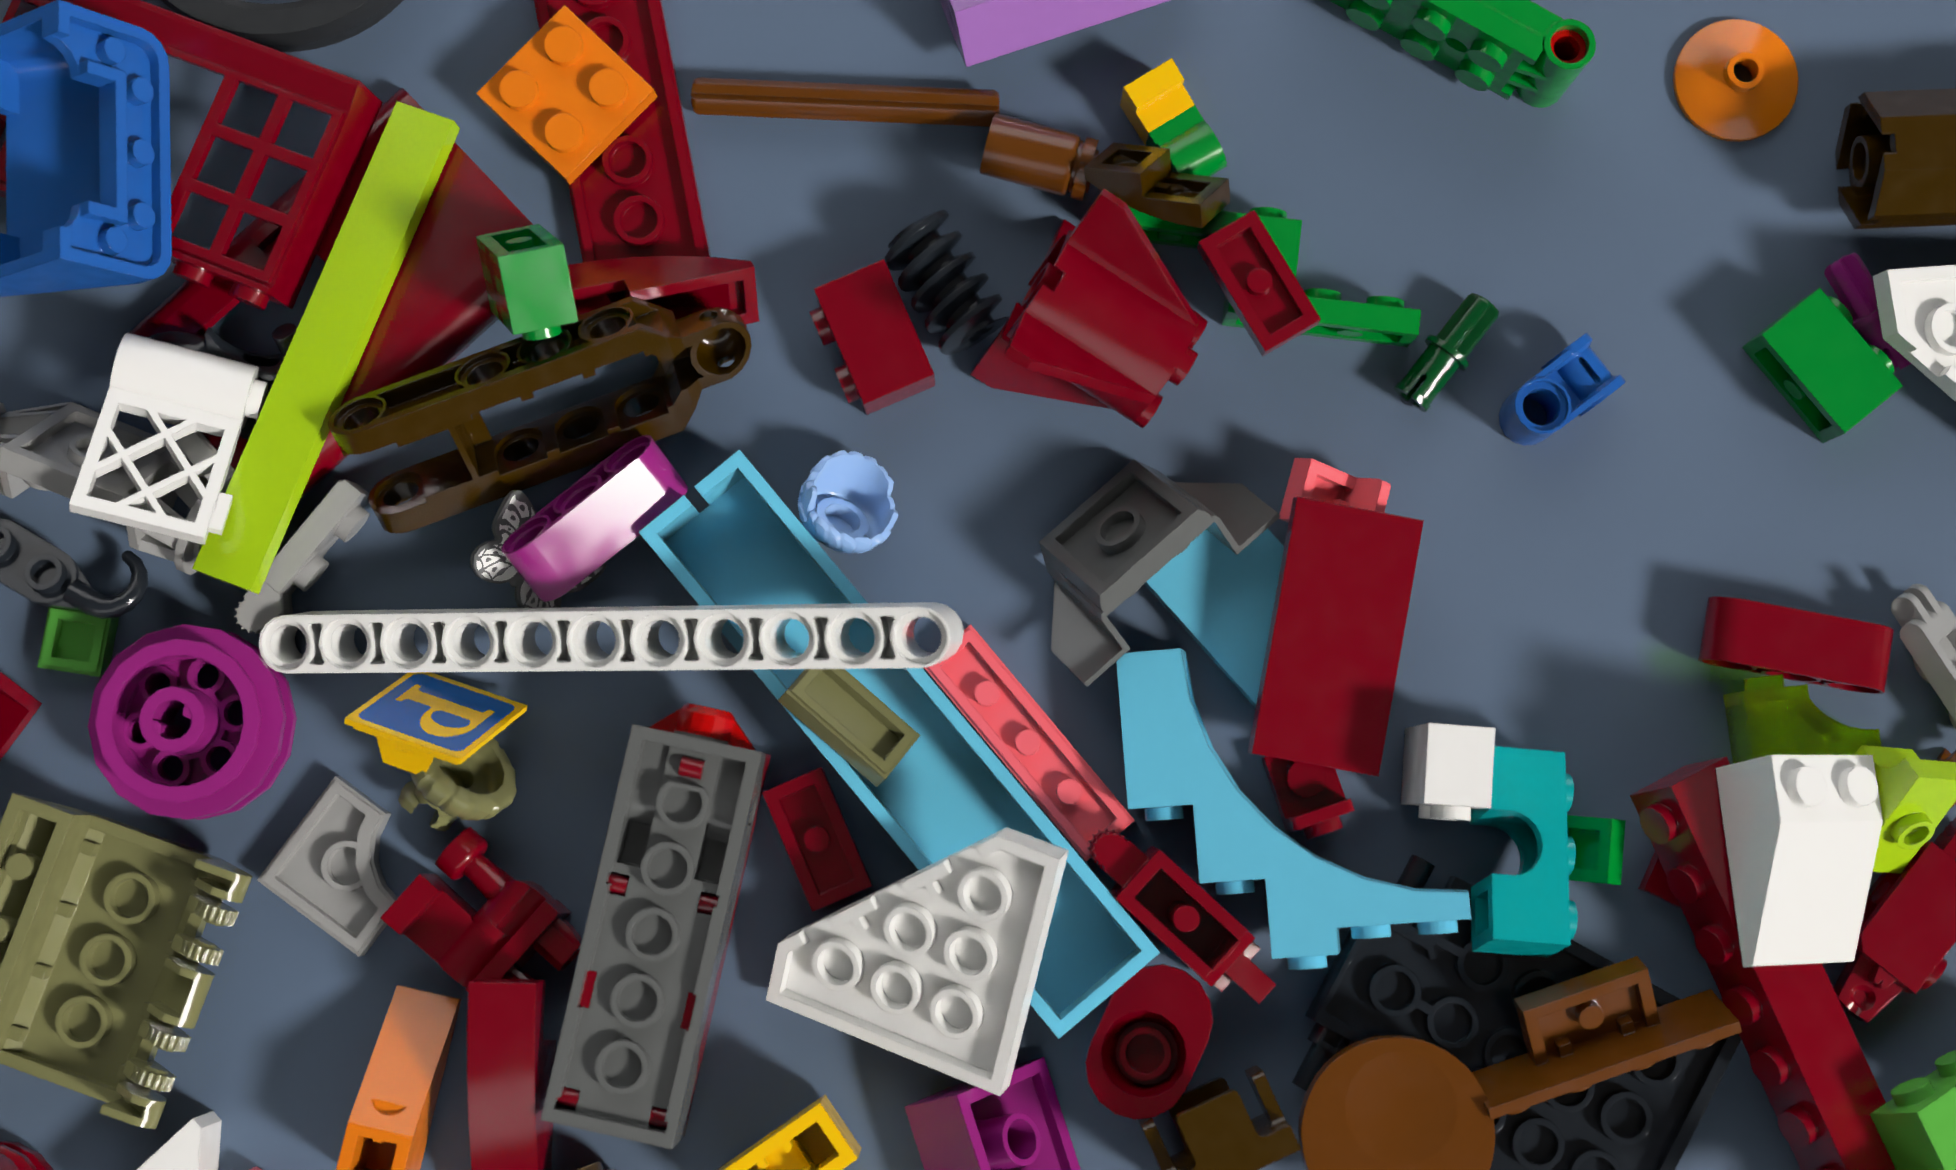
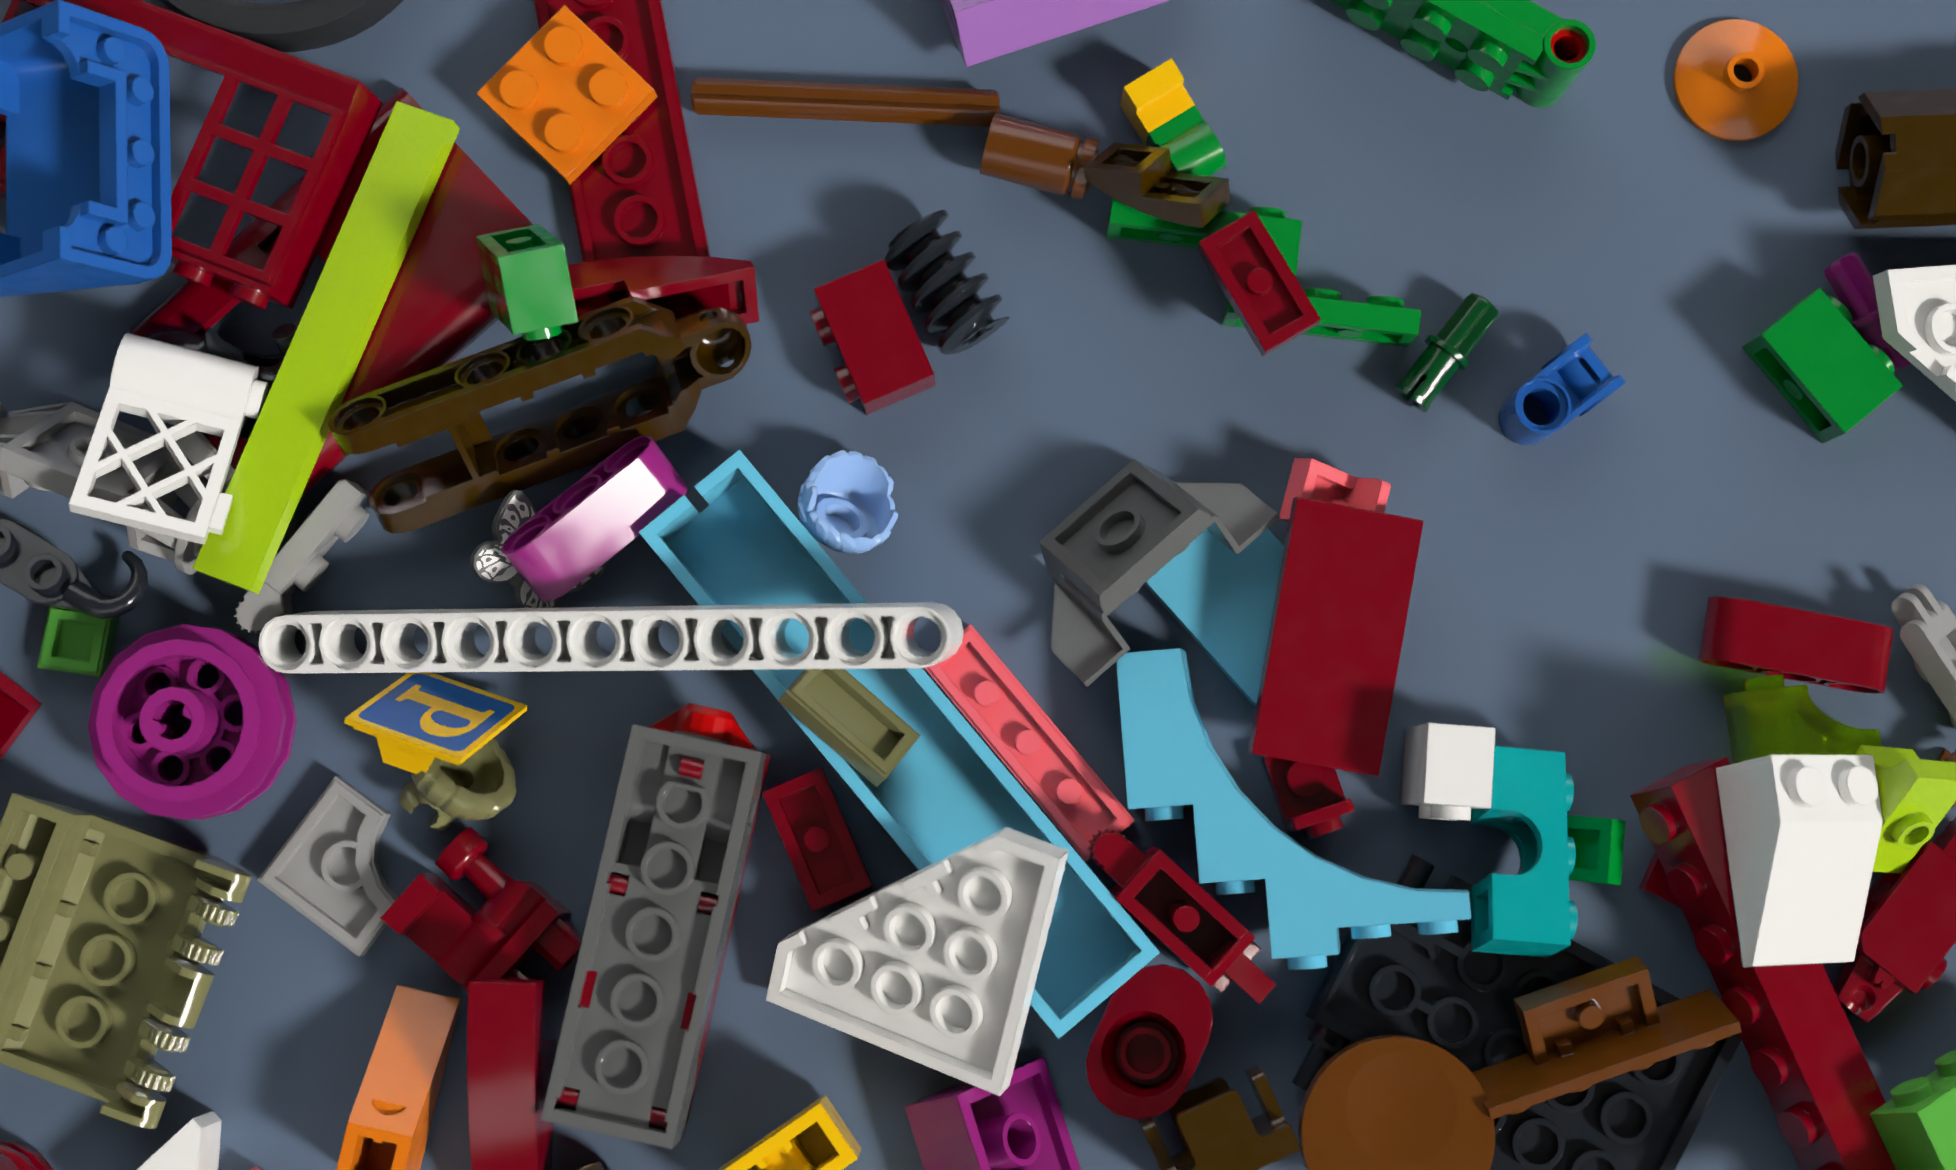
dark red brick [970,189,1208,428] -> none

